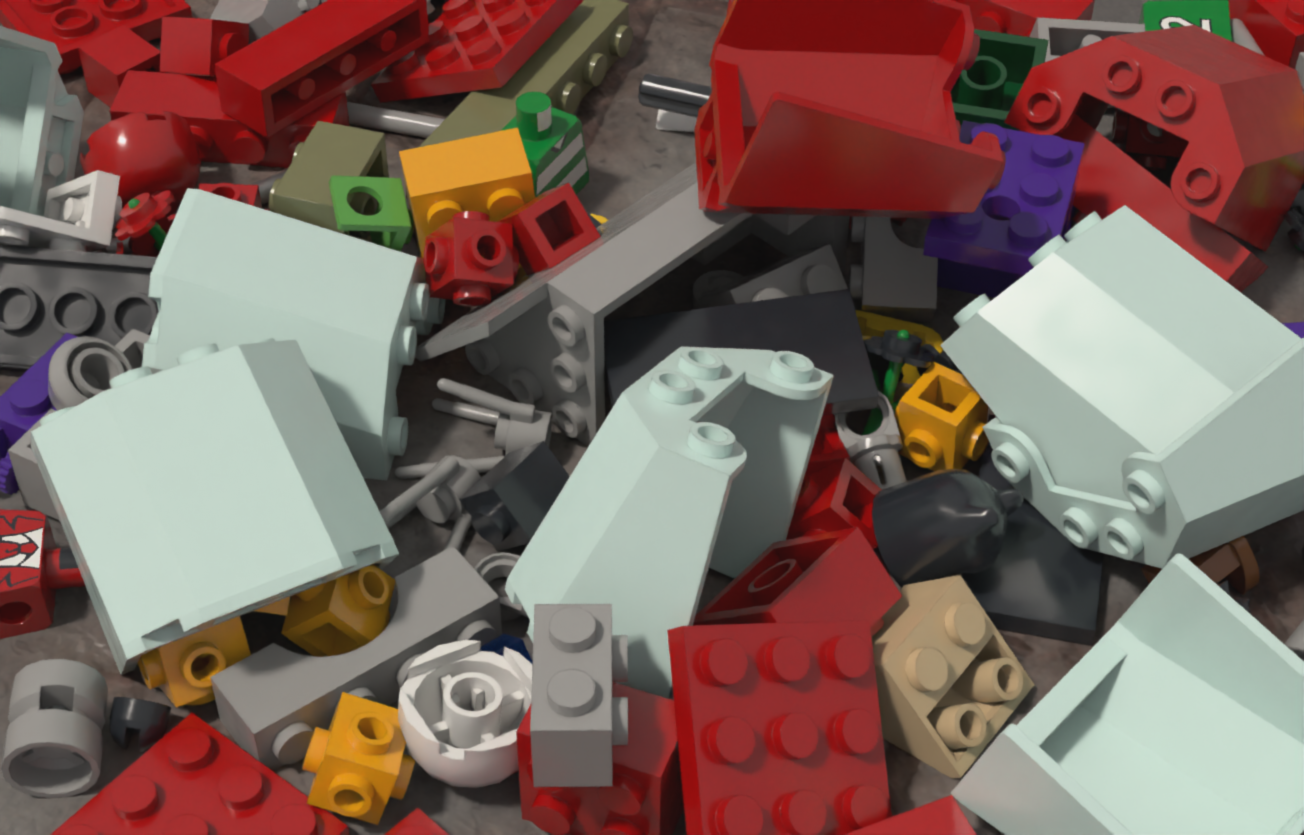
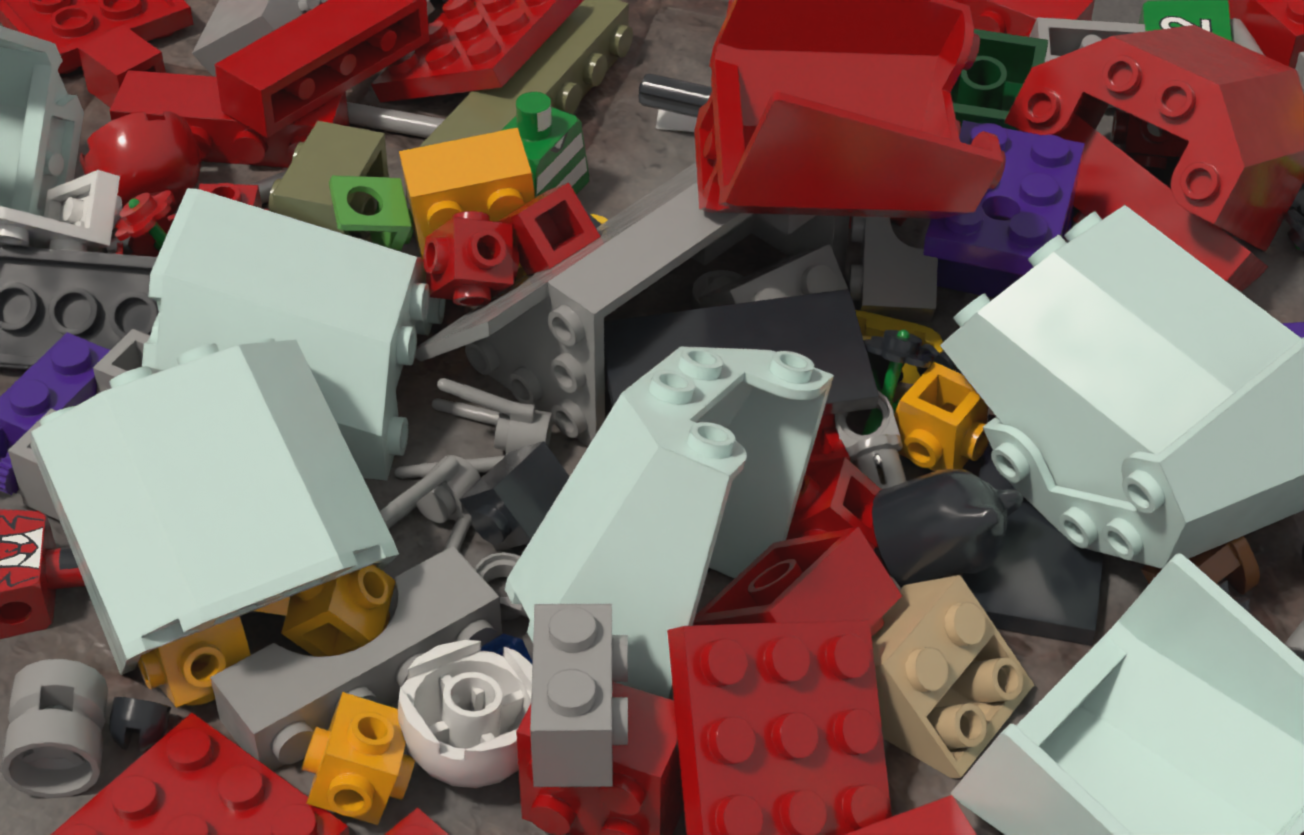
light grey cone [48,336,133,411] -> none
red brick [159,16,249,77] -> none

